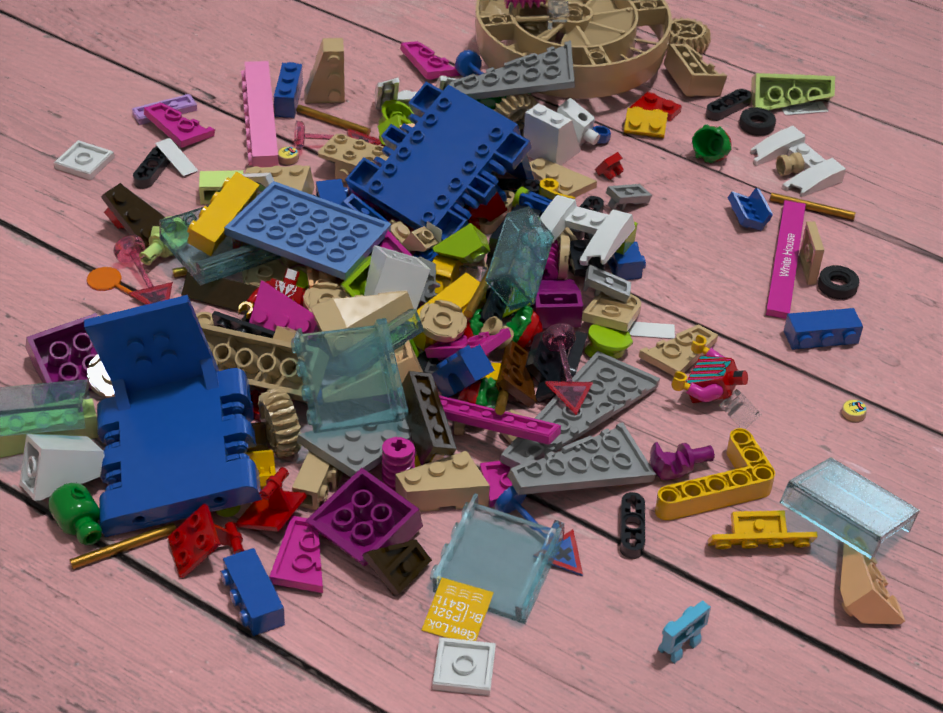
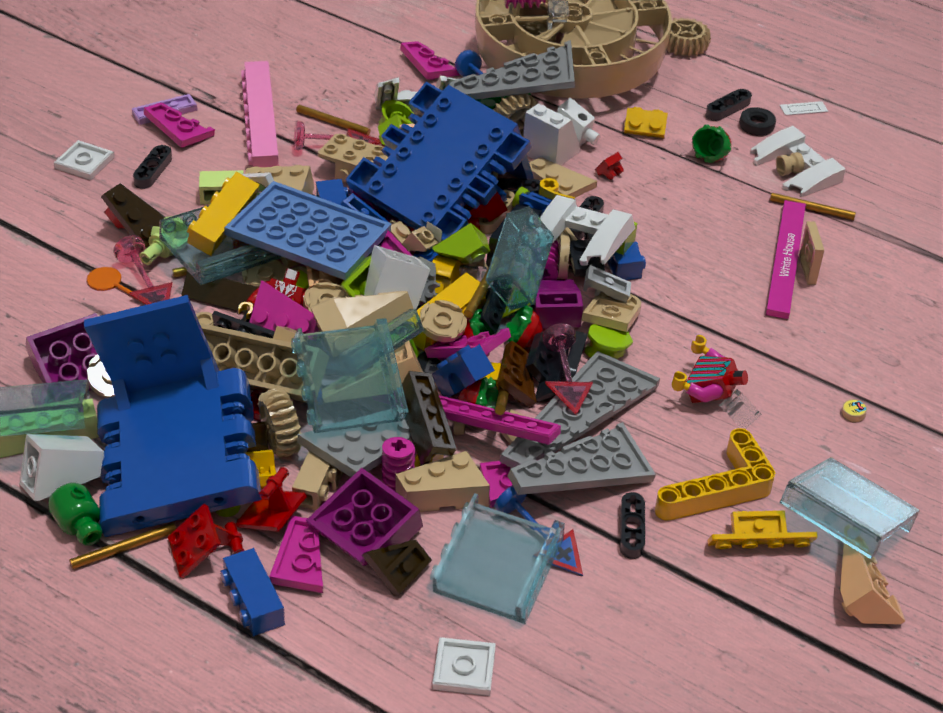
white sticker [155,138,198,176] -> none
blue brick [274,62,303,118] -> none
tile [278,146,299,165] -> none
tan wedge [304,38,345,104] -> none
yellow sticker [421,577,494,641] -> none
tan wheel [480,316,514,349] -> none
blue tile [592,126,611,144] -> none
light grey plate [605,184,652,210] -> none
white sticker [628,322,675,339] -> none
red wing [629,92,682,121] -> none
tan wing [639,324,718,376] -> none
magenta piece [650,442,715,480] -> none
medium azure plate [658,600,711,664] -> none
tan wedge [663,44,727,97] -> none
blue bracket [727,188,773,231] -> none
yellowish green wedge [751,73,835,110] -> none
blue brick [783,308,863,350] -> none
black tyre [818,265,859,299] -> none

